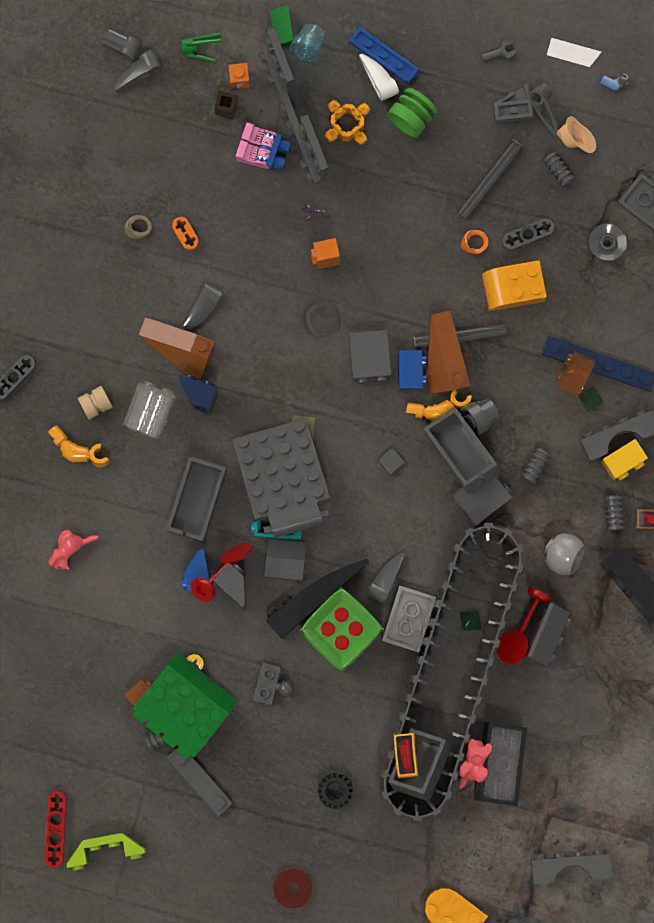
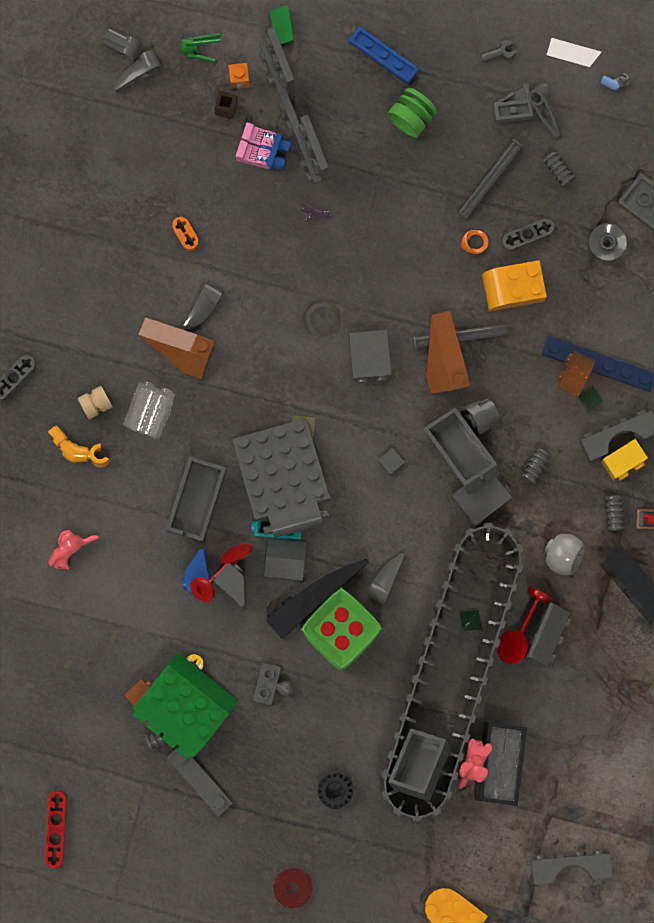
lime slope [67,833,147,871] -> none
dark tan piece [124,215,152,240] -> none
dark blue slope [179,374,218,415] -> none
clear light blue piece [290,23,325,63] -> none
orange brick [310,238,340,269] -> none
light orange piece [325,100,370,145] -> none
white piece [359,54,399,101] -> none
light grey plate [382,585,436,653] -> none
slope [394,733,418,778] -> none
blue brick [399,350,426,391] -> none
light orange piece [406,390,472,422] -> none
light nougat piece [557,116,596,153] -> none

